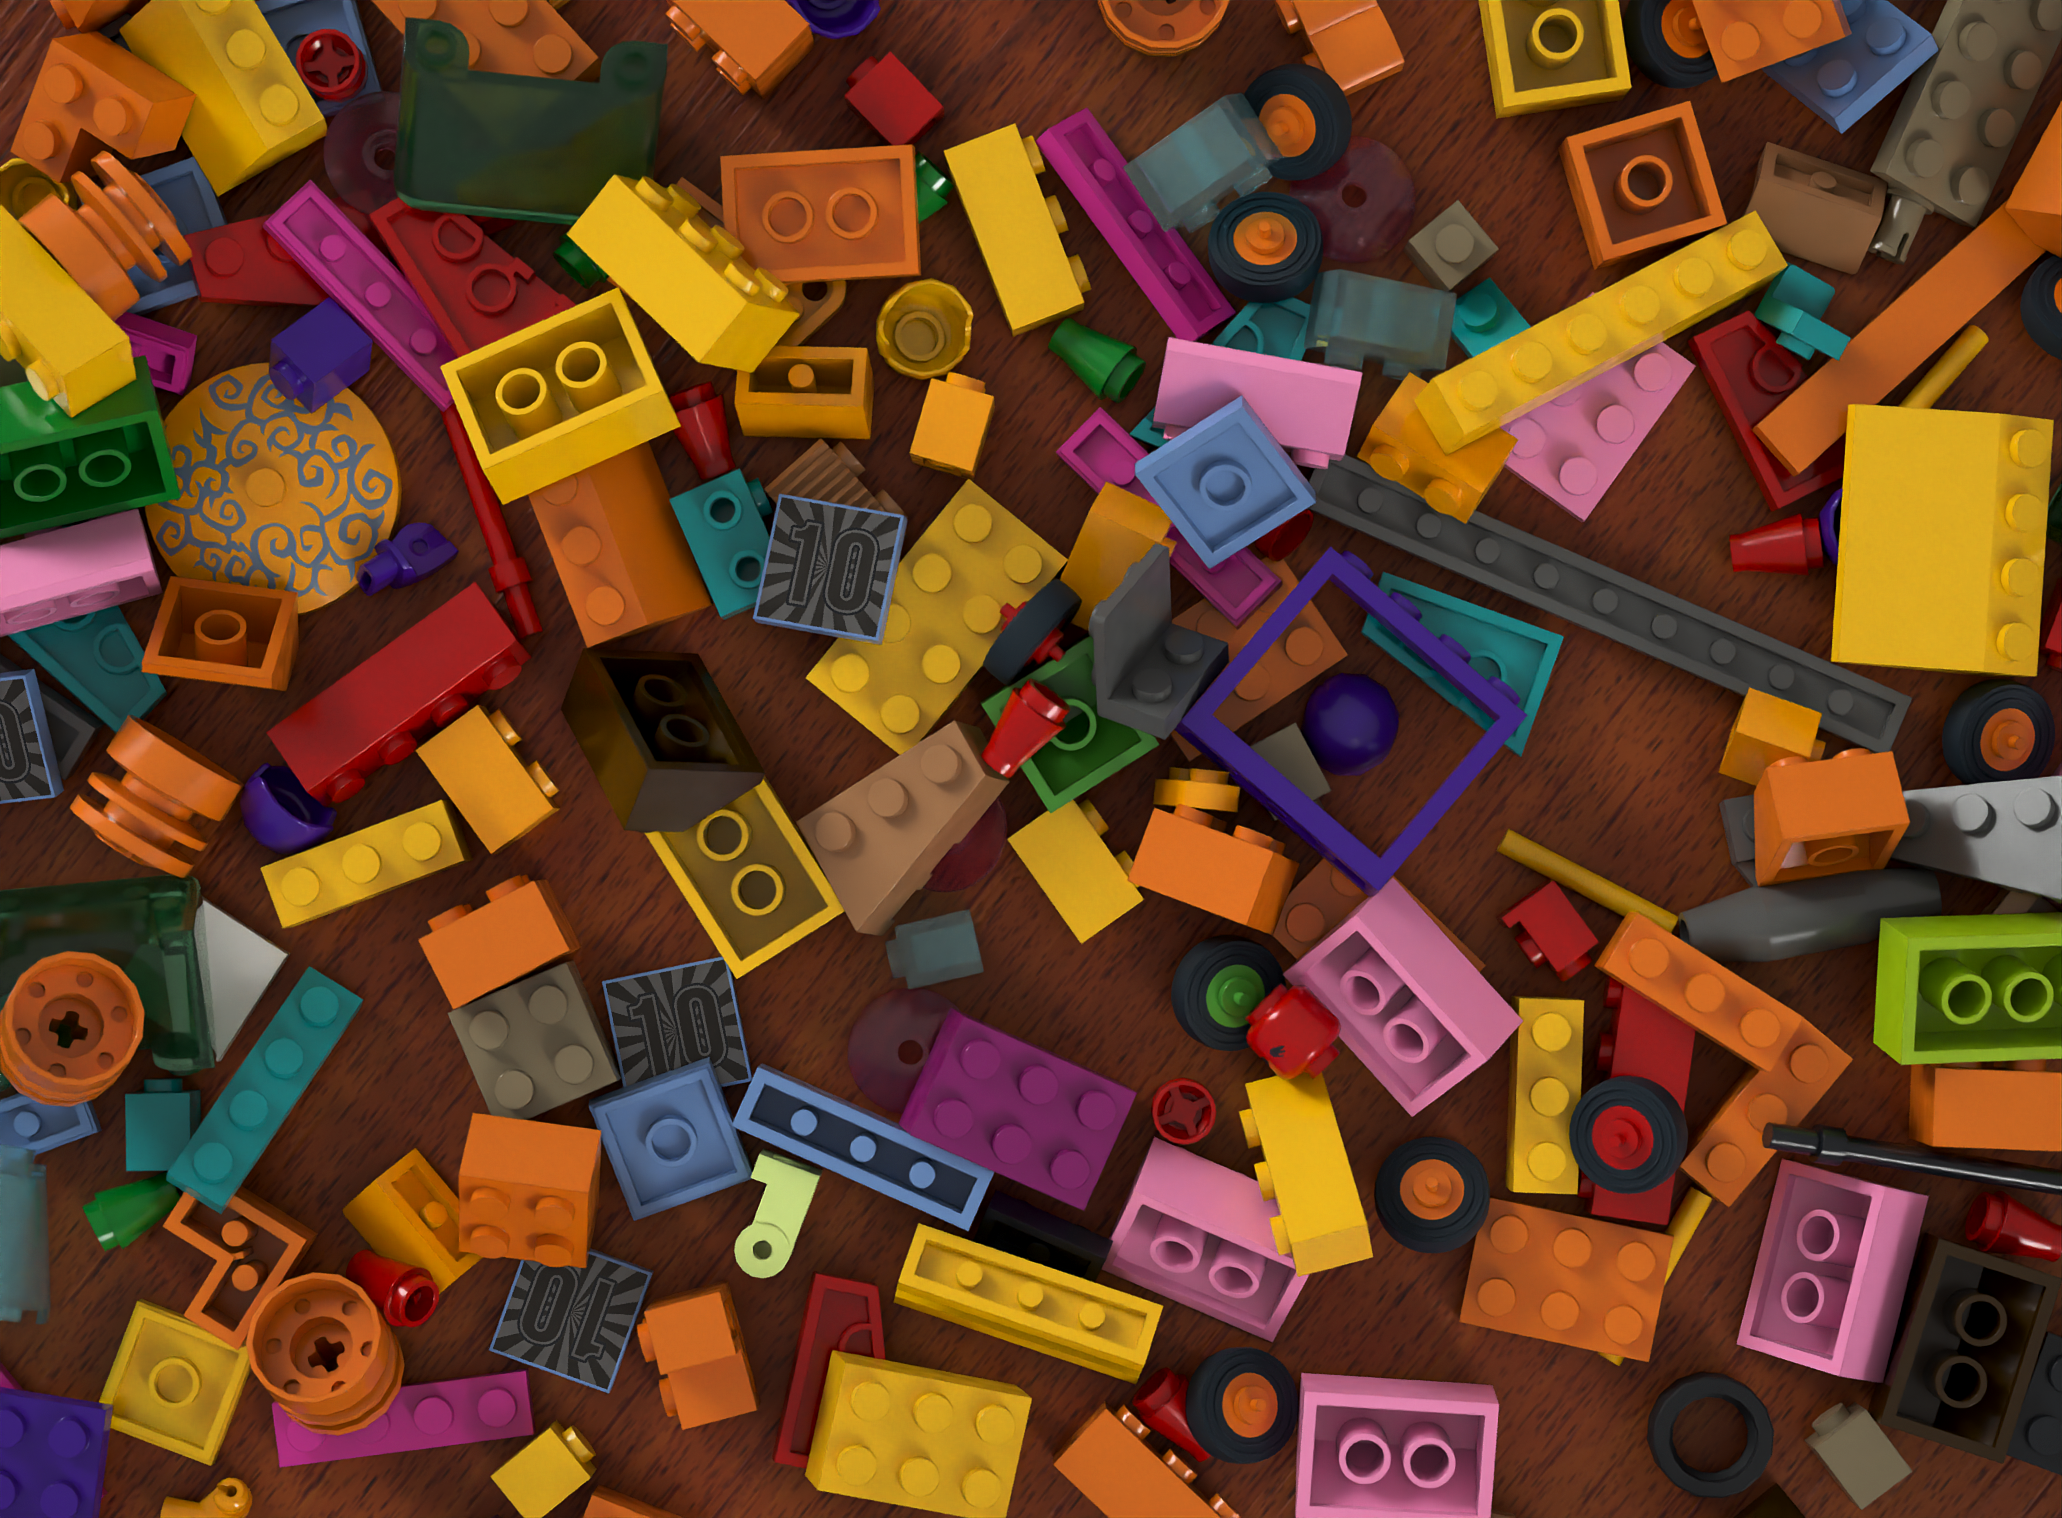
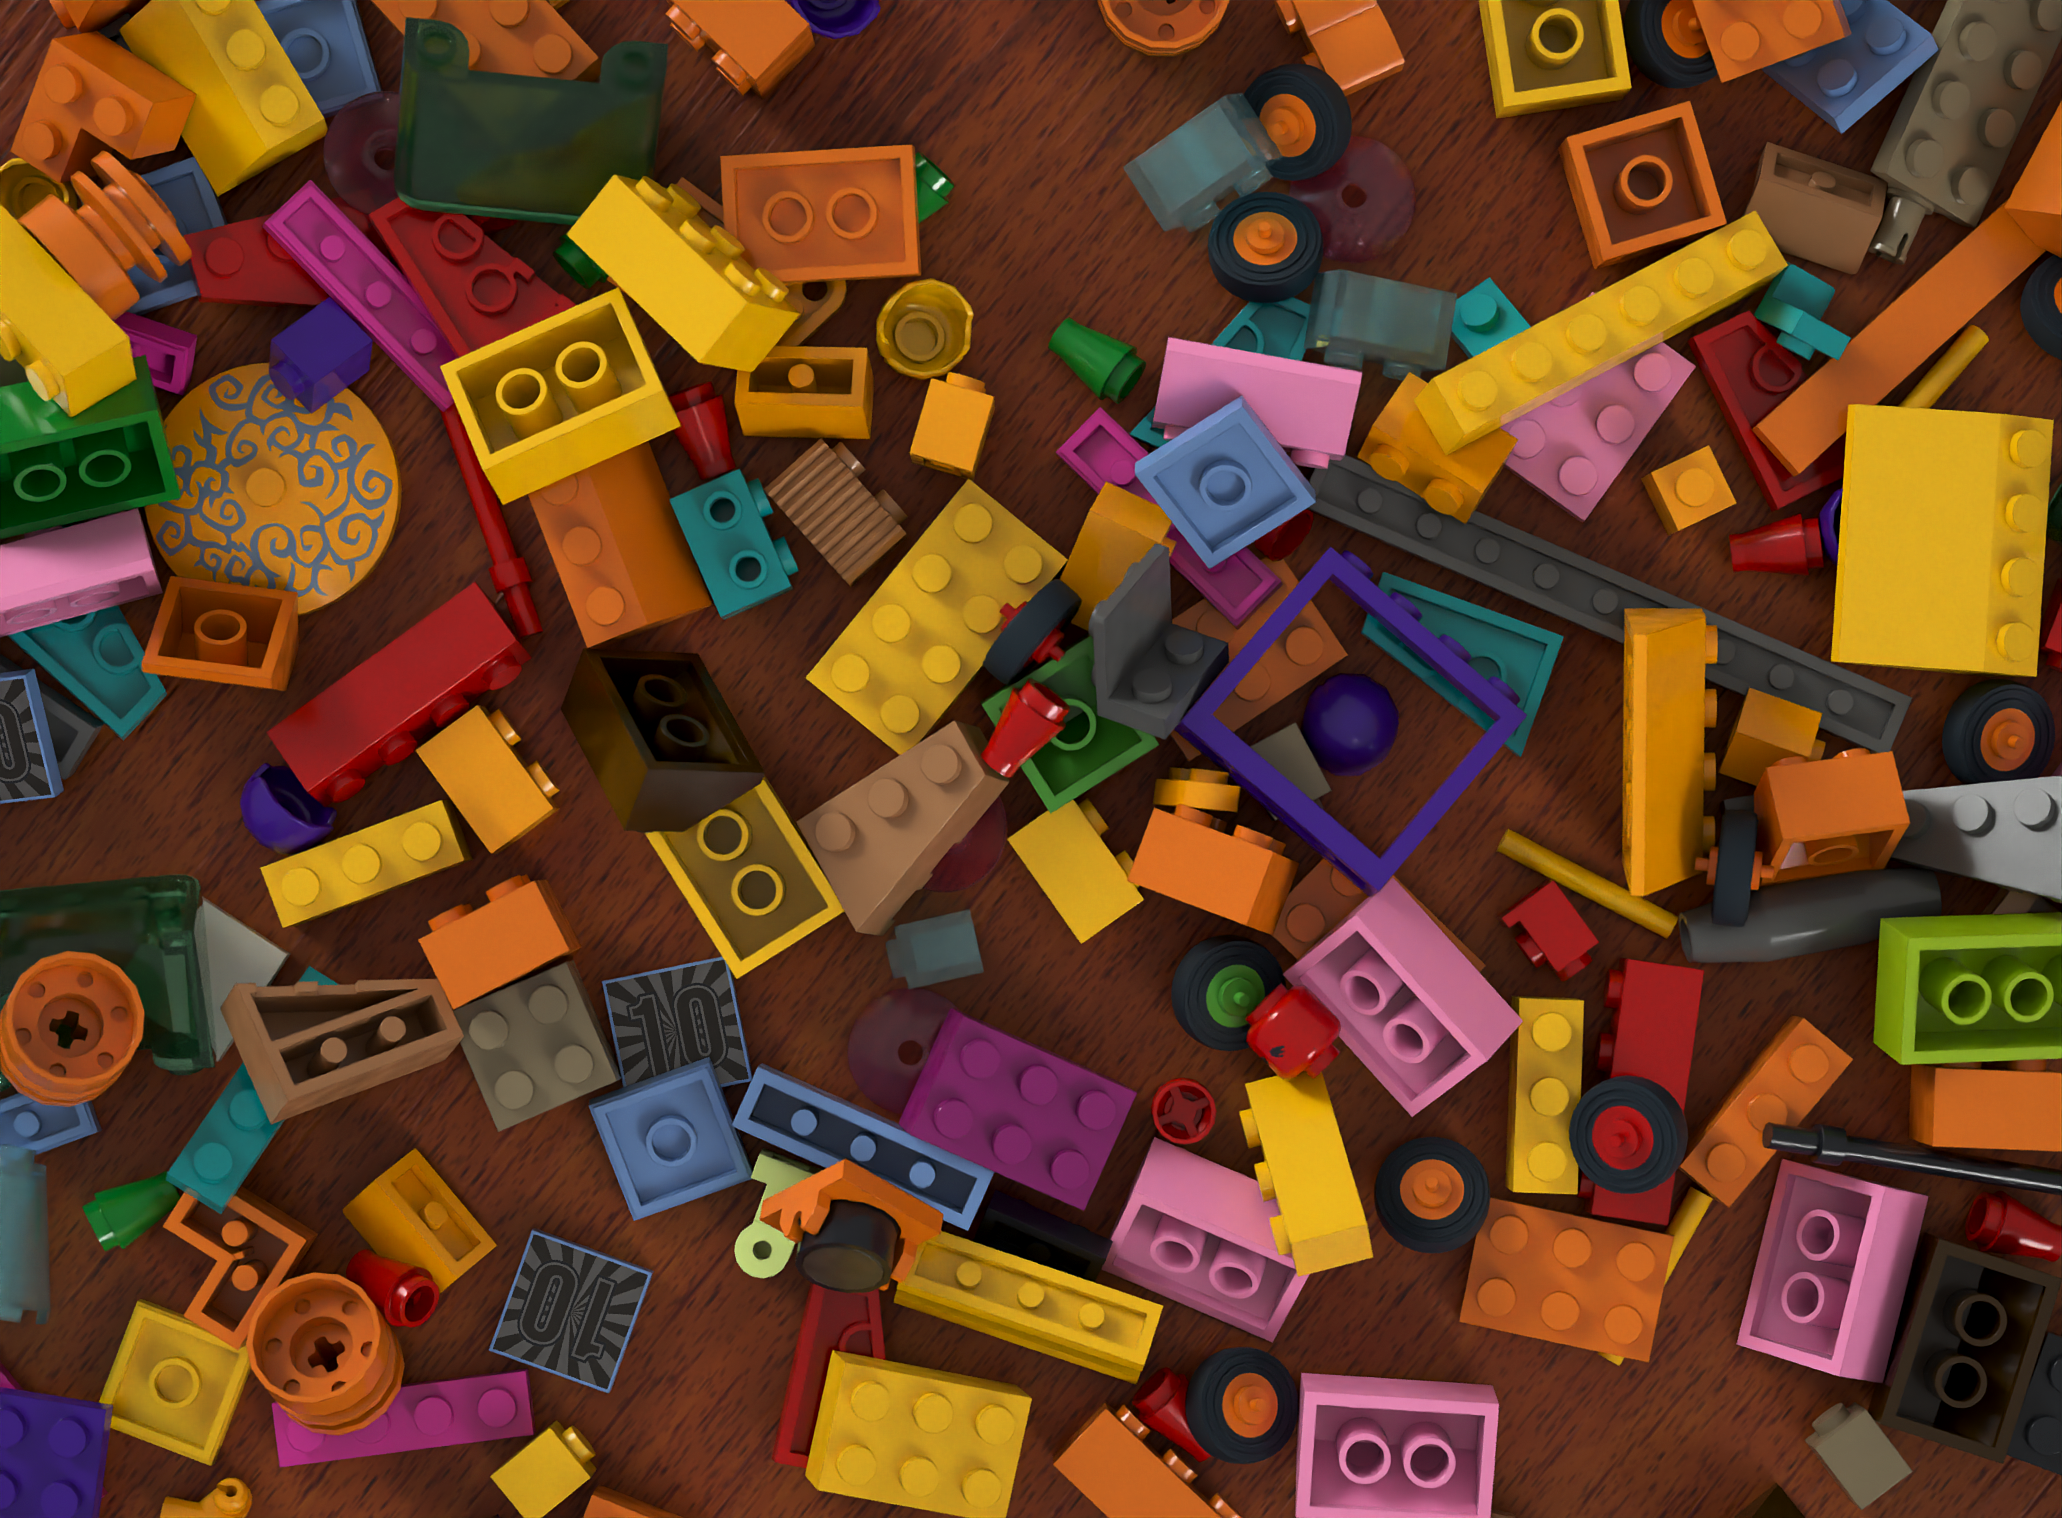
orange wheel [69,715,245,879] -> none
teal brick [125,1078,201,1171] -> none
red wheel [296,29,368,103] -> none
dark purple piece [356,523,459,596] -> none
orange brick [459,1113,601,1268] -> none
orange brick [637,1280,761,1430] -> none
tile [753,494,908,645] -> none
red brick [844,51,945,146] -> none
yellow brick [943,123,1091,337] -> none
dark pink plate [1035,107,1236,342] -> none
dark tan brick [1403,200,1499,299] -> none
orange brick [1594,912,1804,1073] -> none
black tyre [1647,1372,1774,1498] -> none
none -> medium nougat wedge [220,979,464,1124]
none -> piece [760,1159,944,1293]
none -> light orange slope [1622,608,1718,896]
none -> light orange brick [1641,445,1736,536]
none -> black wheel [1695,809,1774,927]

